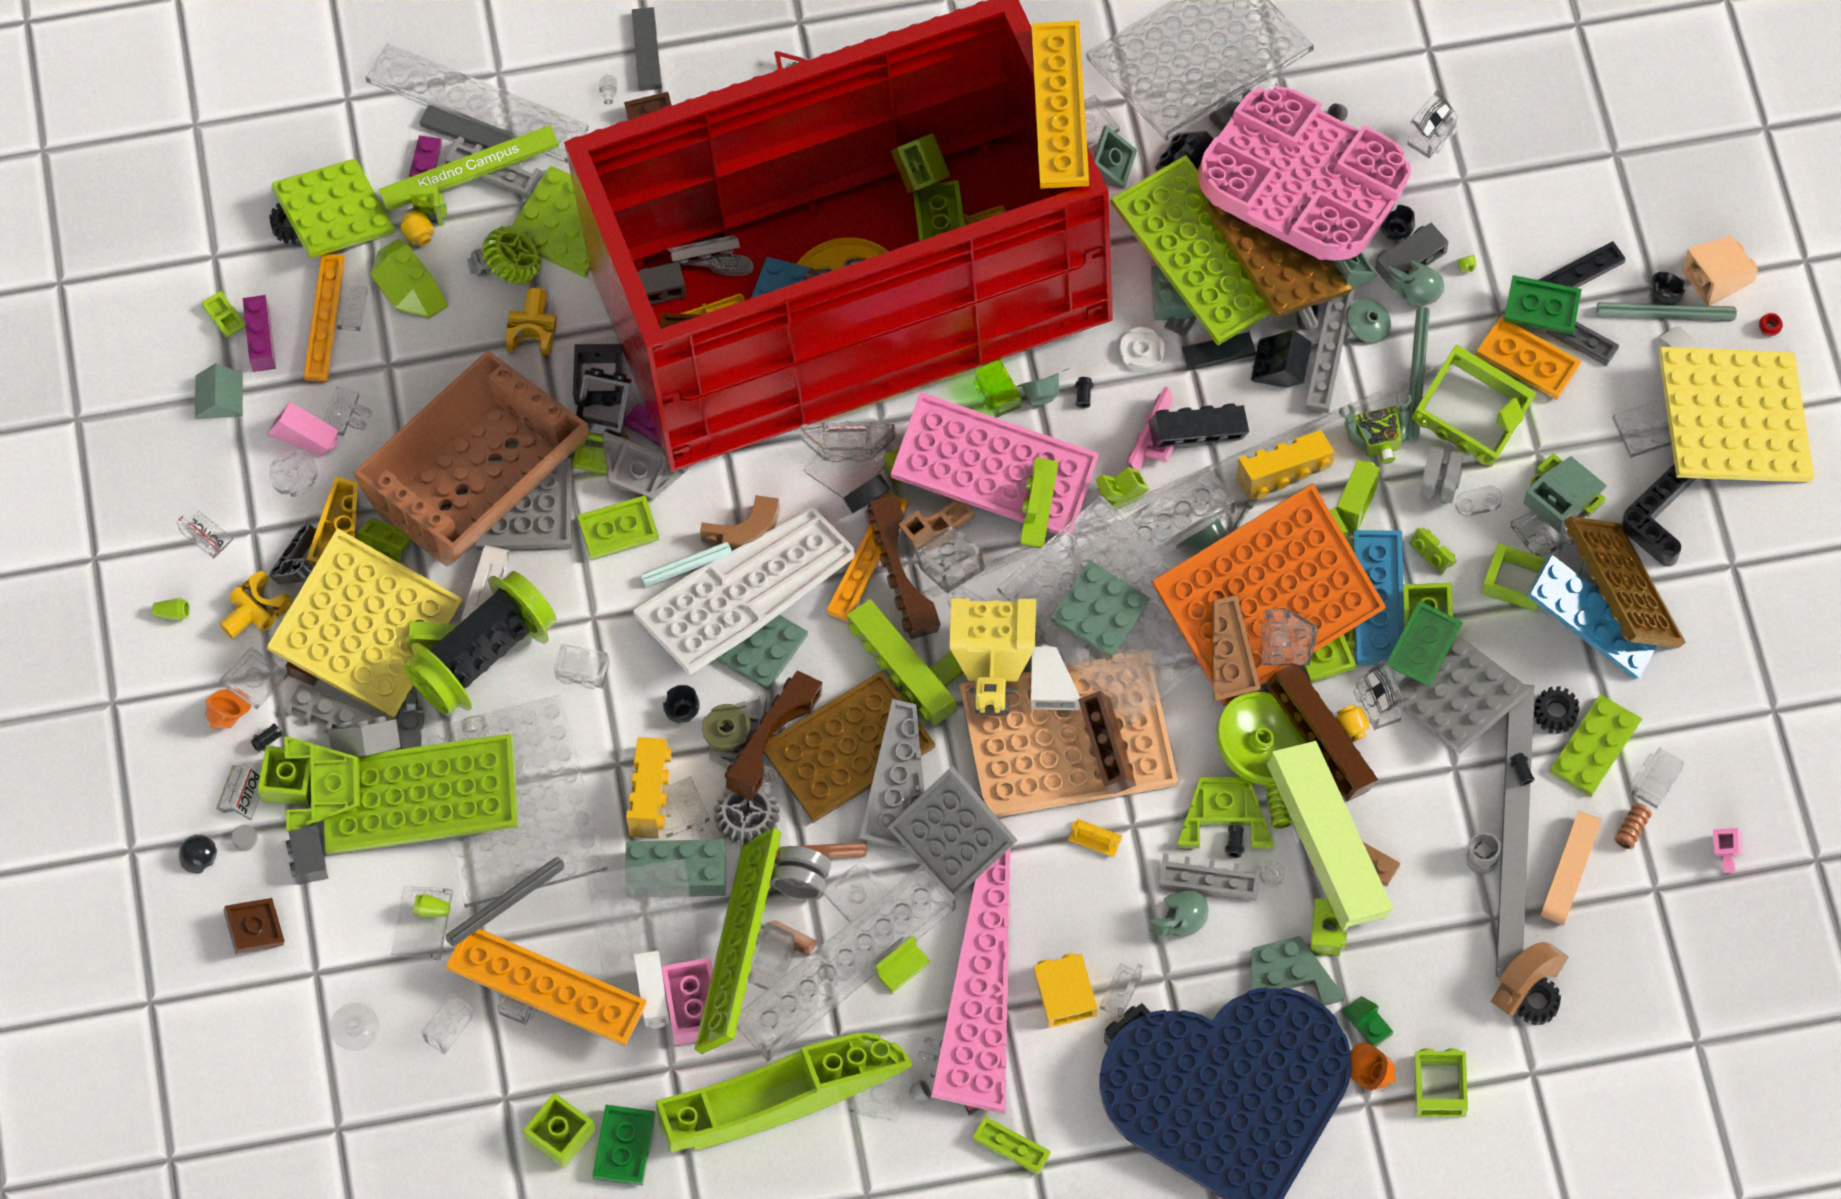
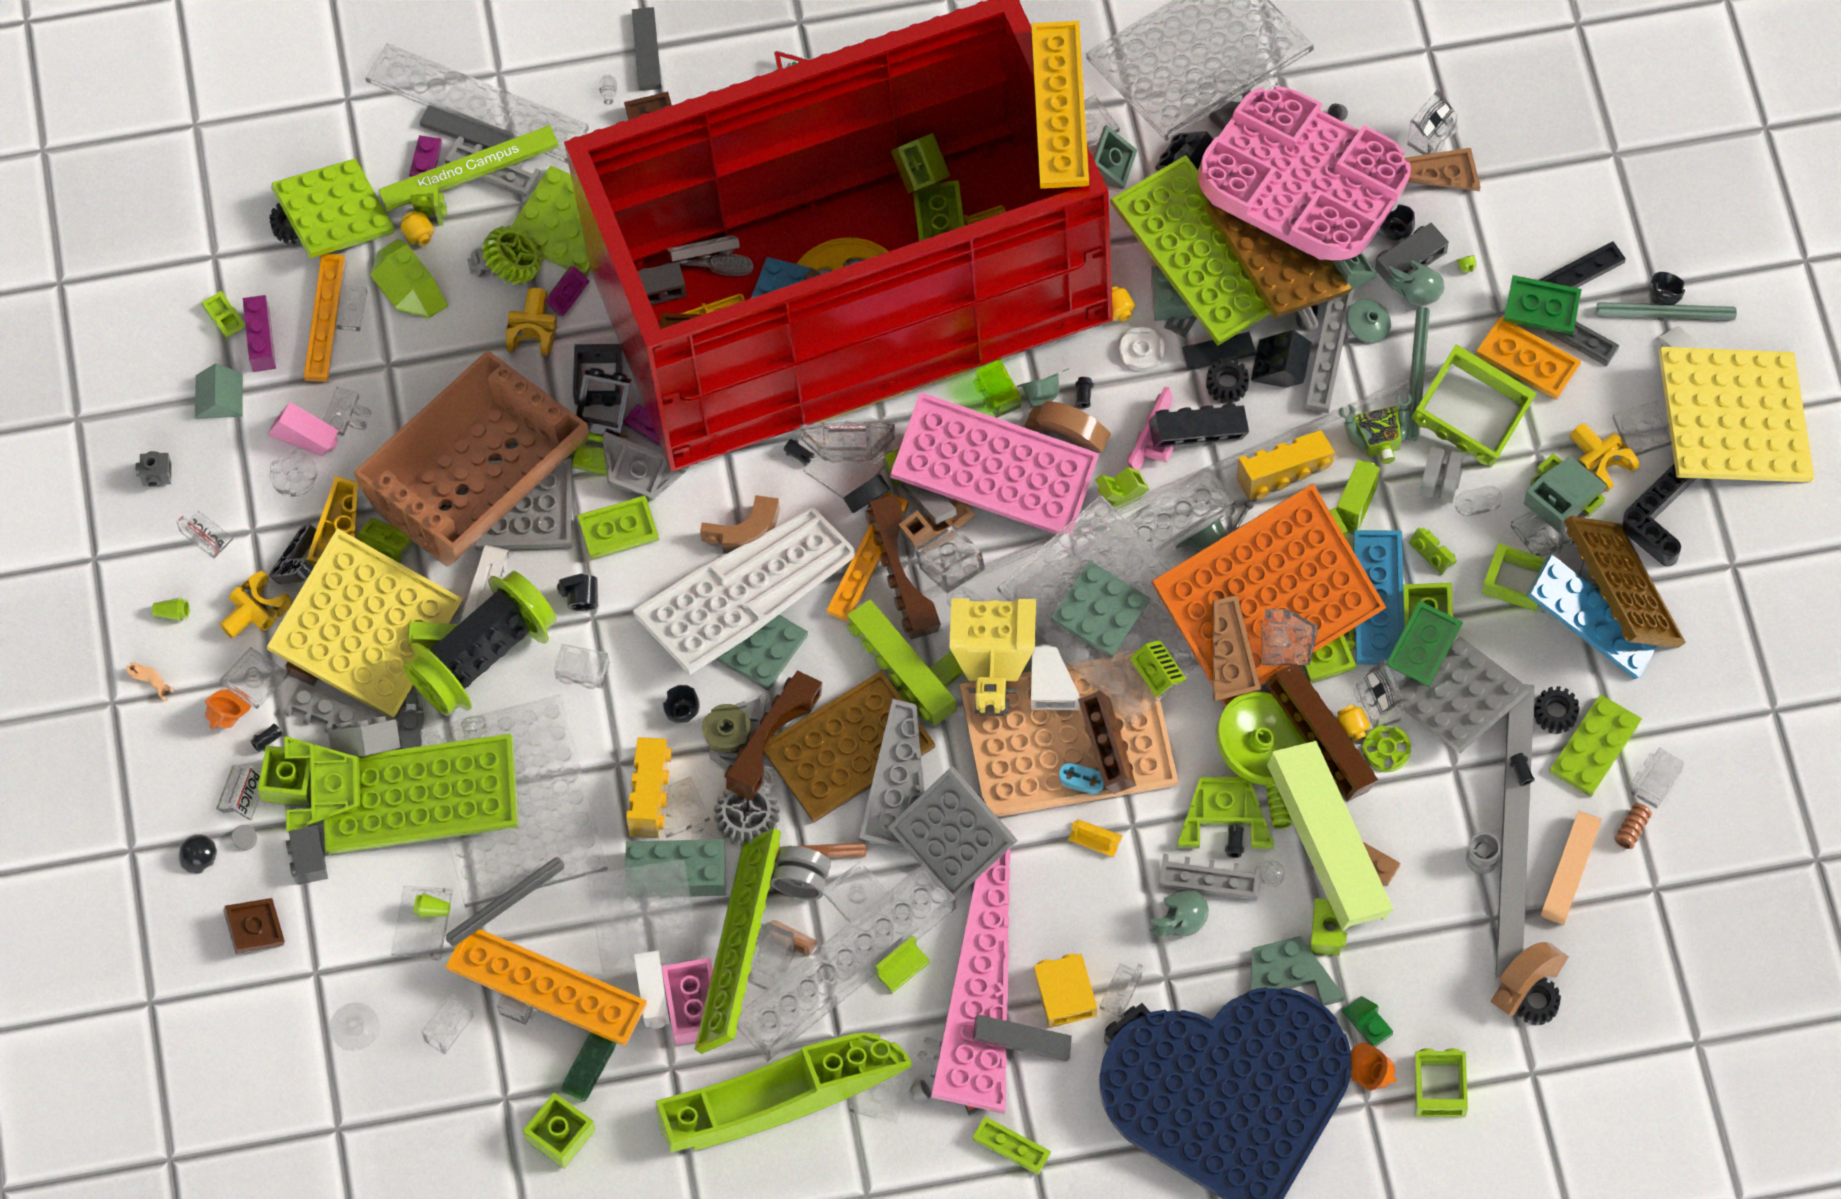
green plate [592,1104,656,1186] -> none
light aqua axle [641,542,732,587] -> none
lime bracket [1020,457,1058,549] -> none
lime slope [1496,398,1524,433] -> none
light nougat slope [1682,236,1758,306] -> none
bright pink brick [1713,828,1743,873] -> none
red plate [1759,313,1783,336] -> none
none -> light nougat arm [126,662,174,701]
none -> dark grey brick [135,451,172,487]
none -> magenta plate [544,266,590,316]
none -> black piece [557,573,598,611]
none -> clear green beam [561,1032,617,1102]
none -> black pin [783,438,815,466]
none -> light grey tile [901,481,957,524]
none -> dark grey tile [973,1014,1072,1062]
none -> medium nougat arch [1024,401,1111,453]
none -> medium azure beam [1059,763,1104,795]
none -> yellow head [1112,286,1135,322]
none -> lime panel [1129,640,1187,697]
none -> black tyre [1206,358,1249,404]
none -> lime piece [1362,725,1411,772]
none -> medium nougat wing [1404,148,1481,191]
none -> yellow connector [1569,423,1640,492]

